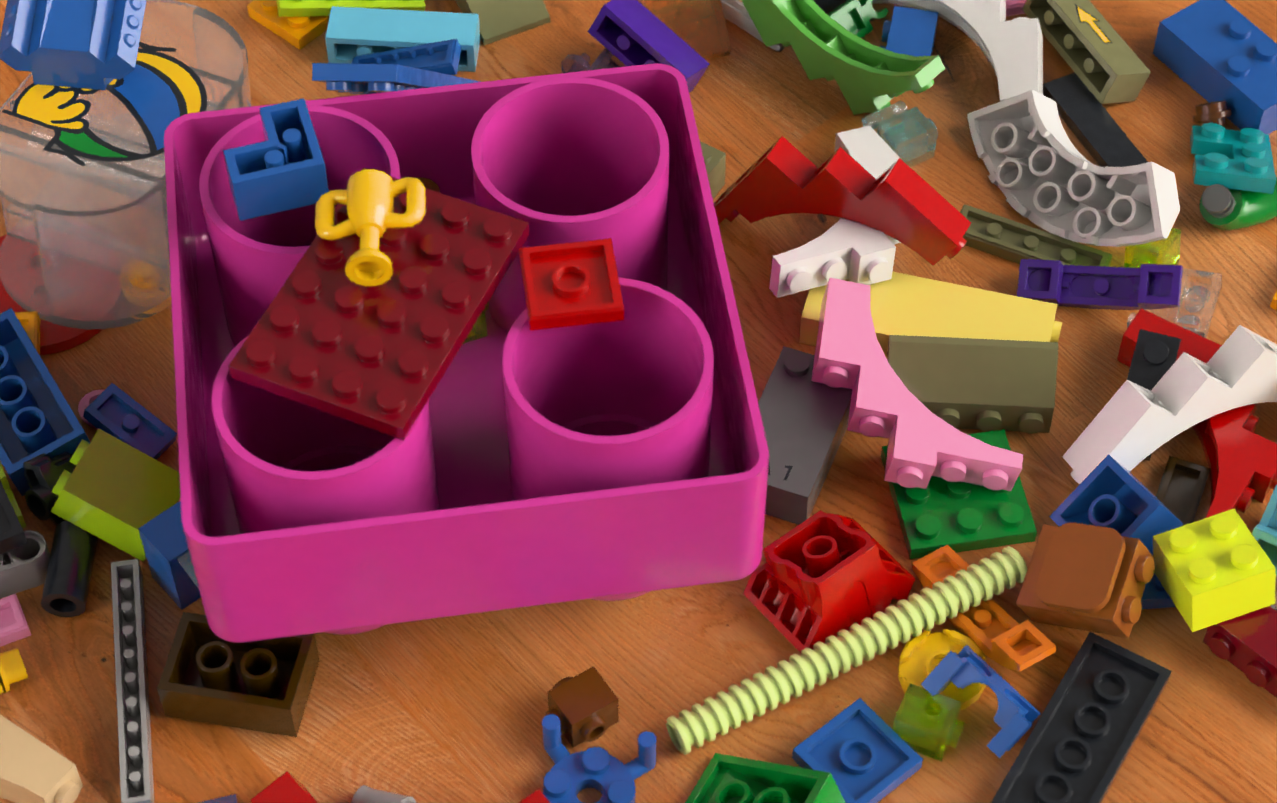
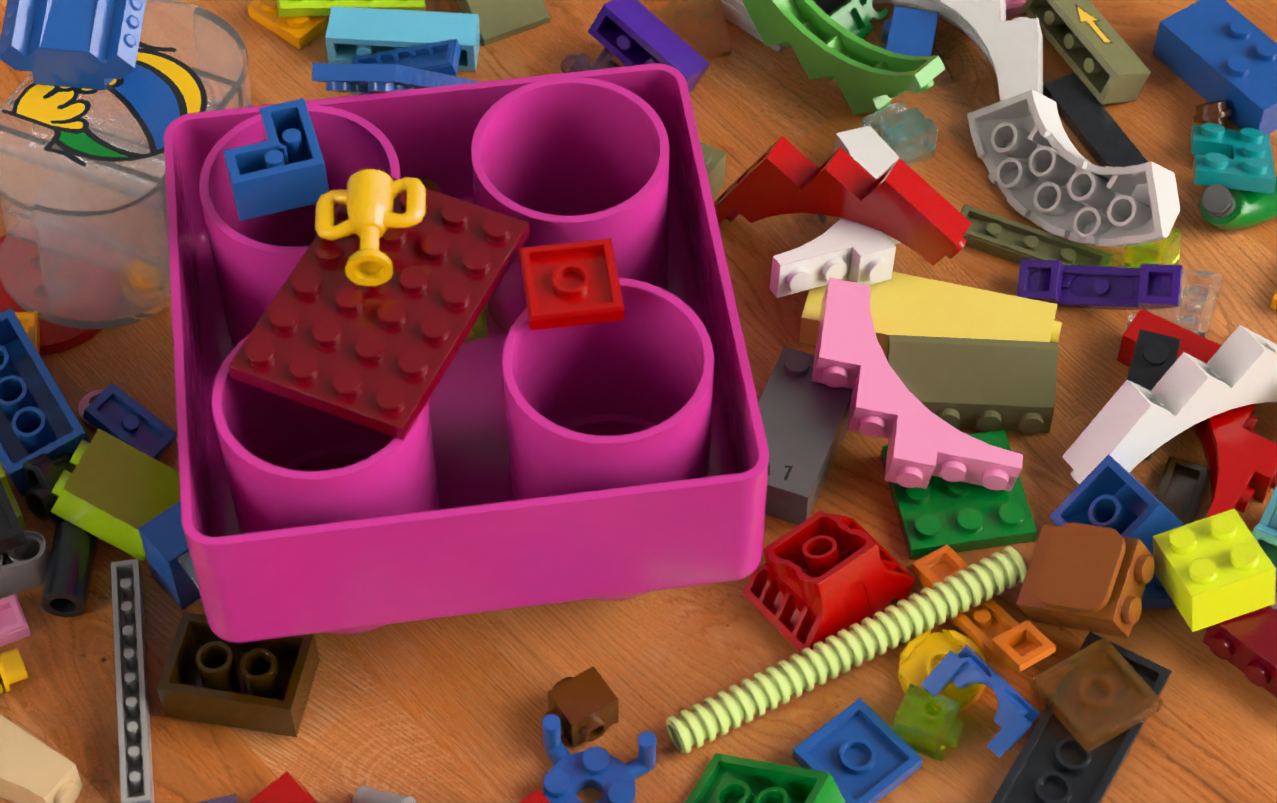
none -> clear orange tile [1031,637,1162,753]

